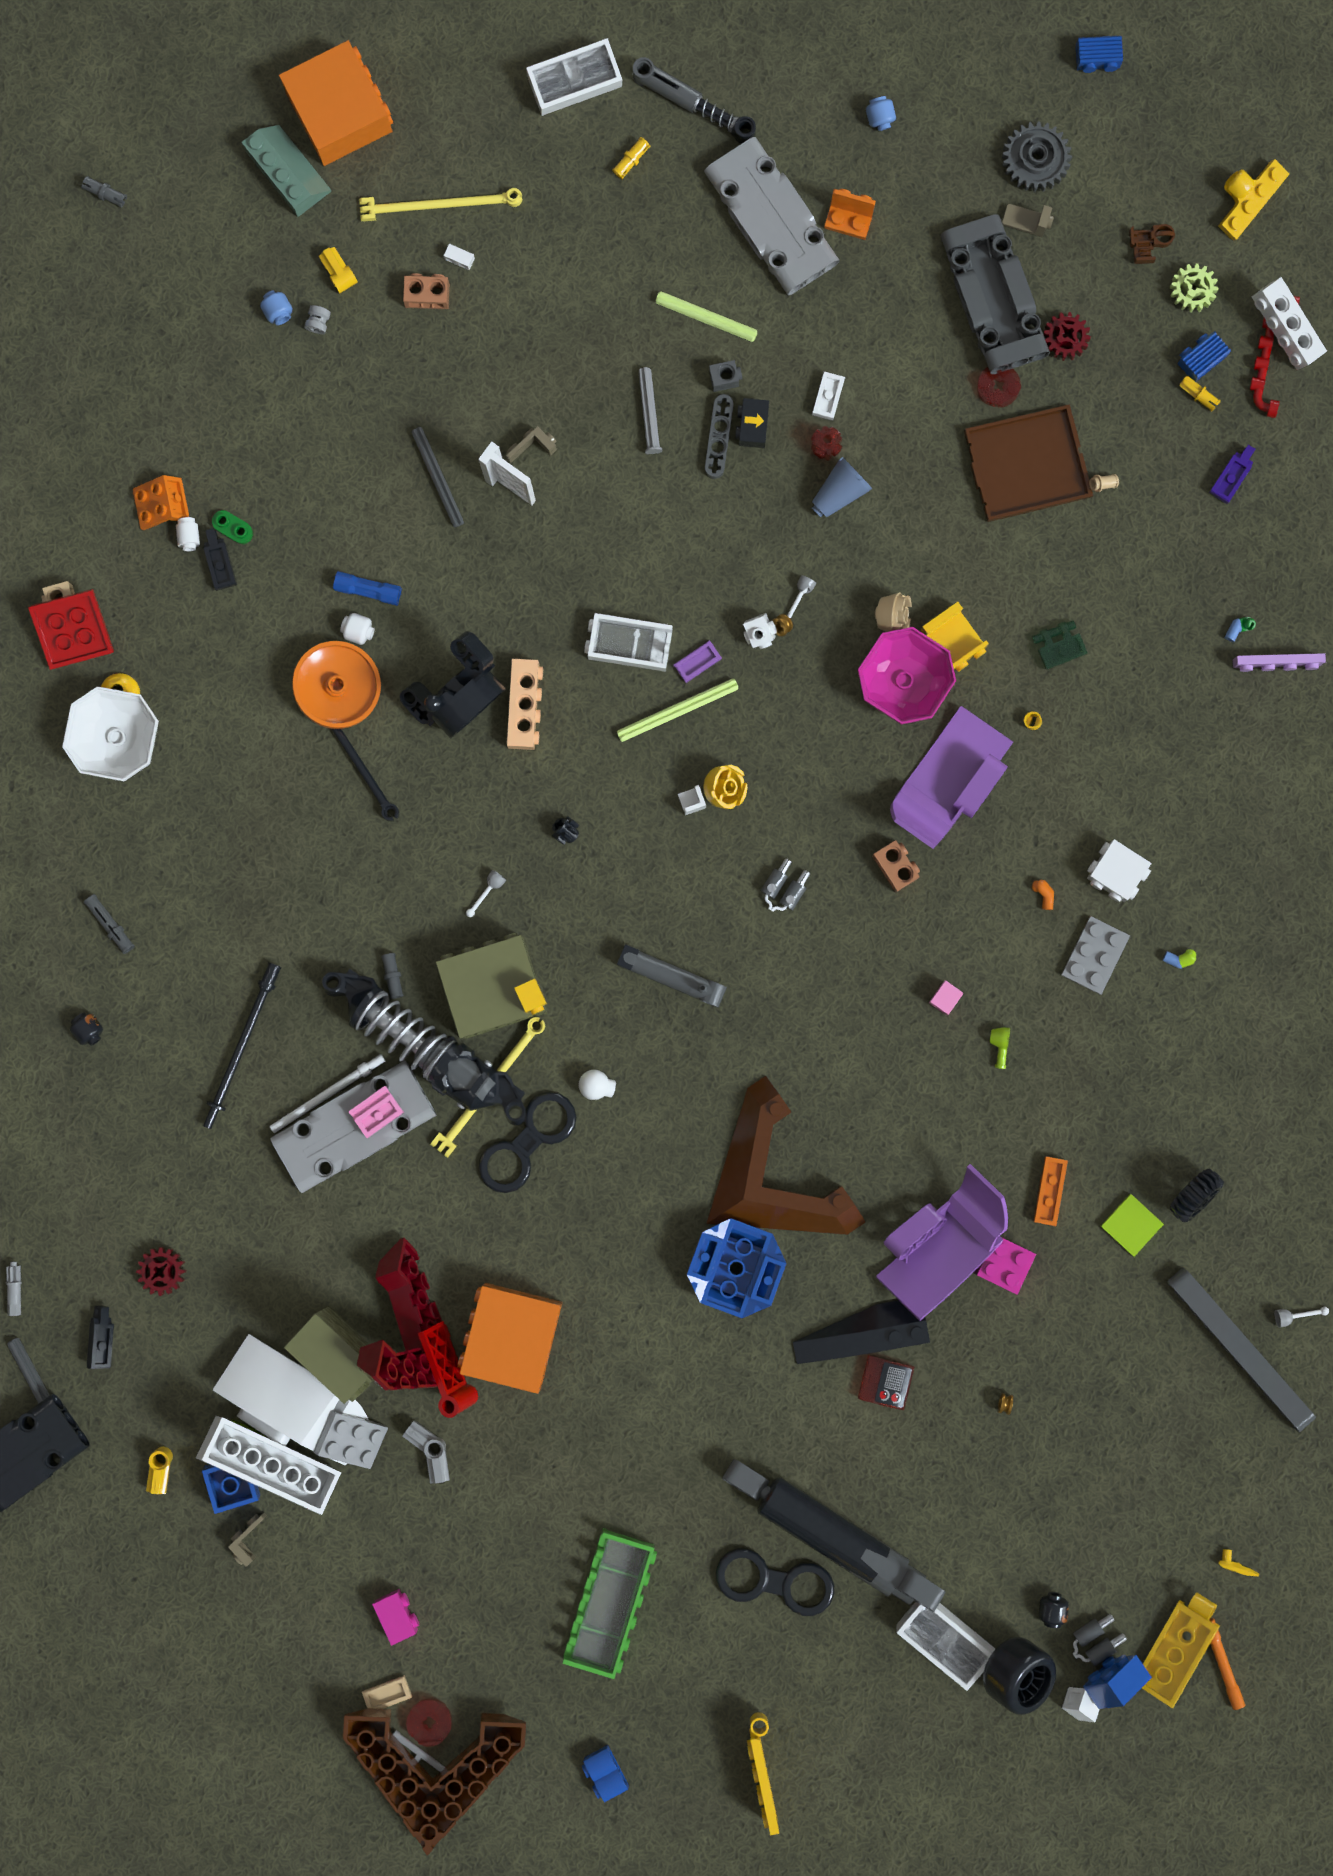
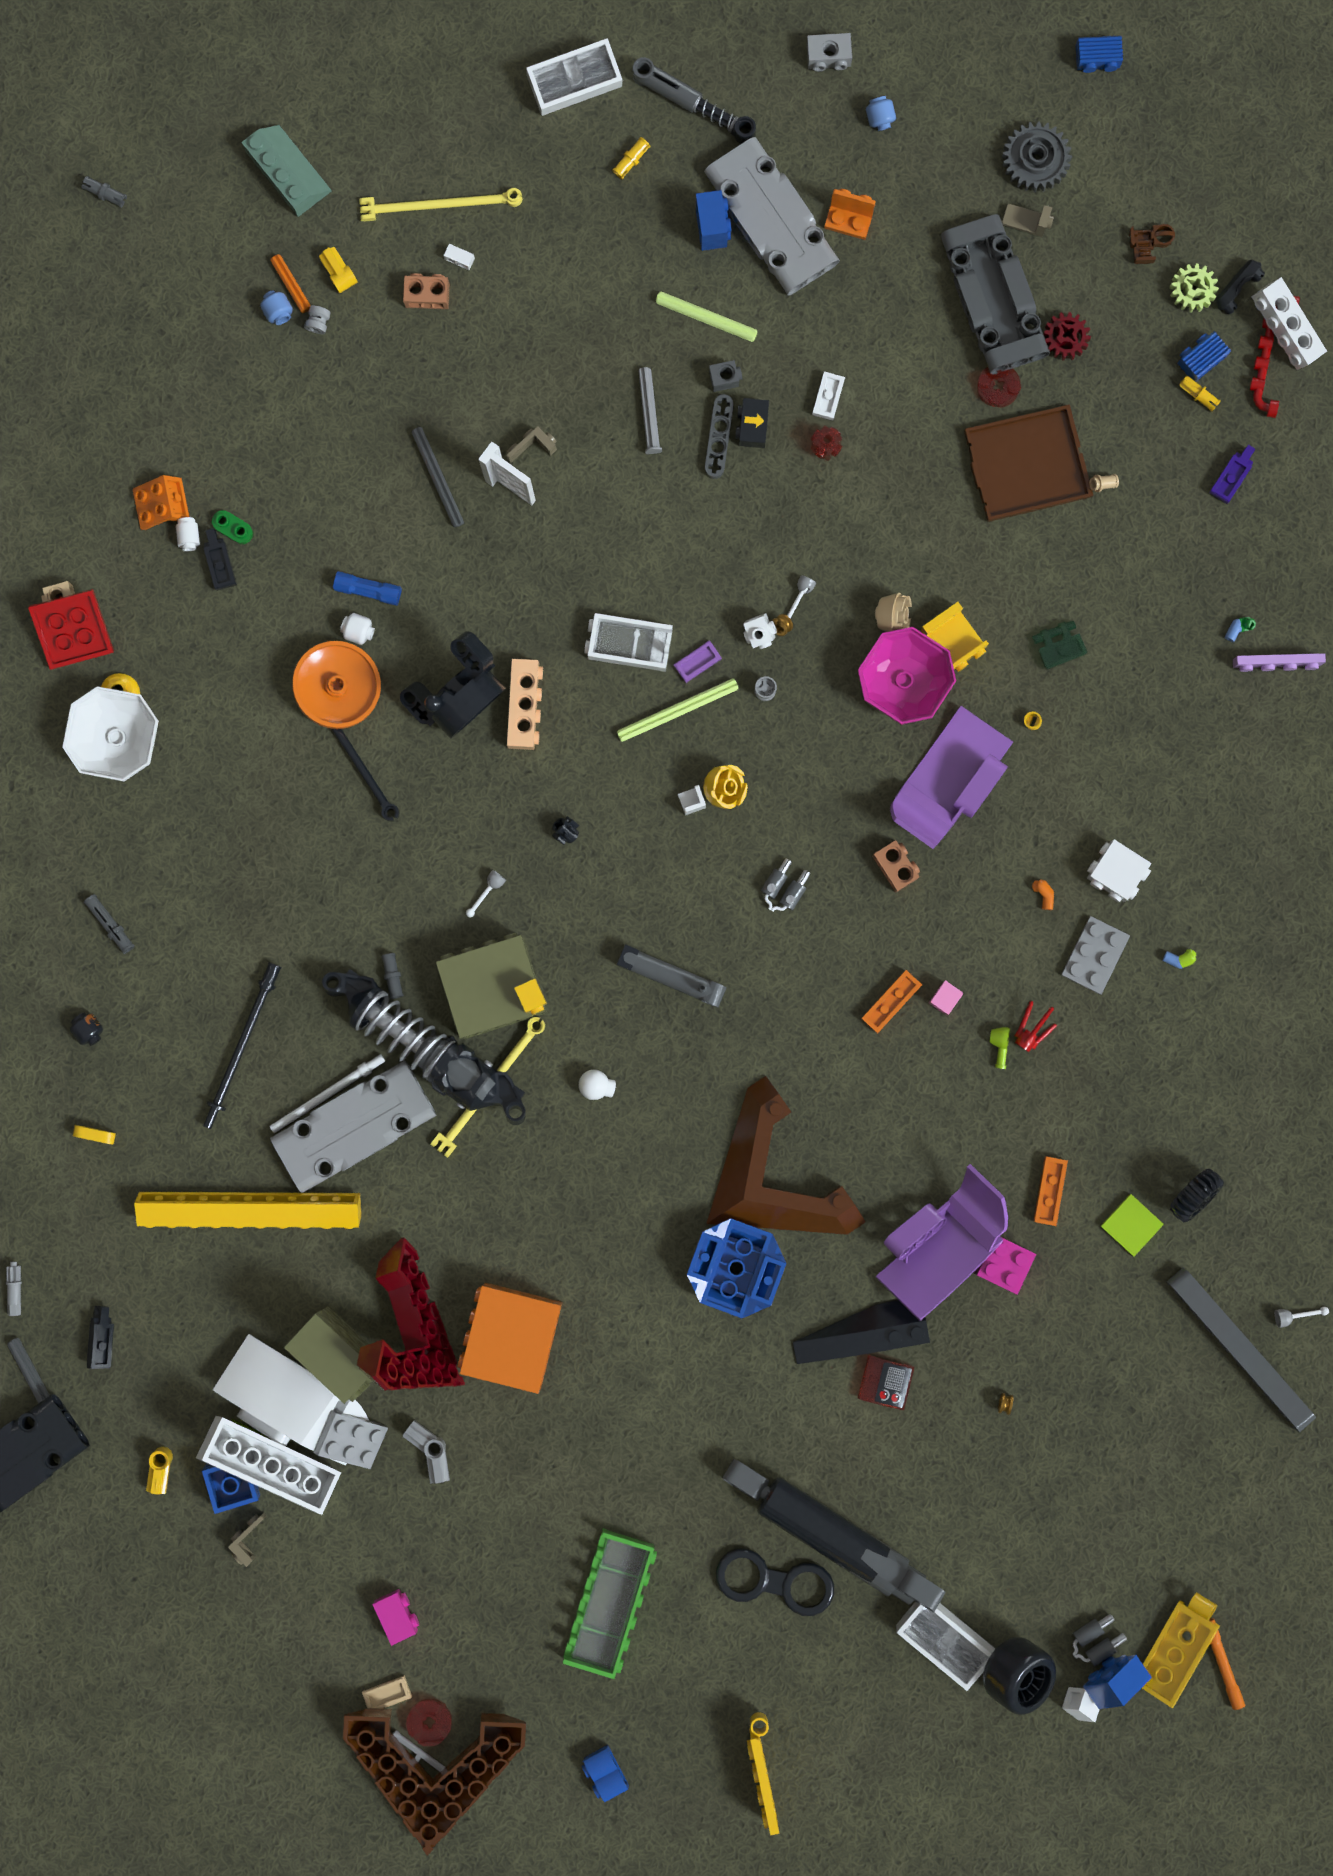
dark red gear [136,1247,186,1296] -> none
orange brick [279,40,393,166] -> none
bright pink plate [349,1086,404,1138] -> none
red piece [418,1321,478,1418] -> none
black bar [479,1092,577,1193] -> none
sand blue cone [812,457,872,517] -> none
black head [1039,1592,1069,1628] -> none
yellow plate [1218,159,1289,241] -> none
yellow bar [1218,1549,1259,1576] -> none
none -> yellow beam [72,1125,116,1144]
none -> yellow brick [134,1192,361,1229]
none -> orange axle [271,254,310,313]
none -> blue brick [696,190,731,251]
none -> light grey wheel [755,676,777,701]
none -> light grey brick [807,33,852,72]
none -> orange plate [861,970,922,1034]
none -> red plant [1014,1001,1057,1052]
none -> black piece [1216,260,1265,314]

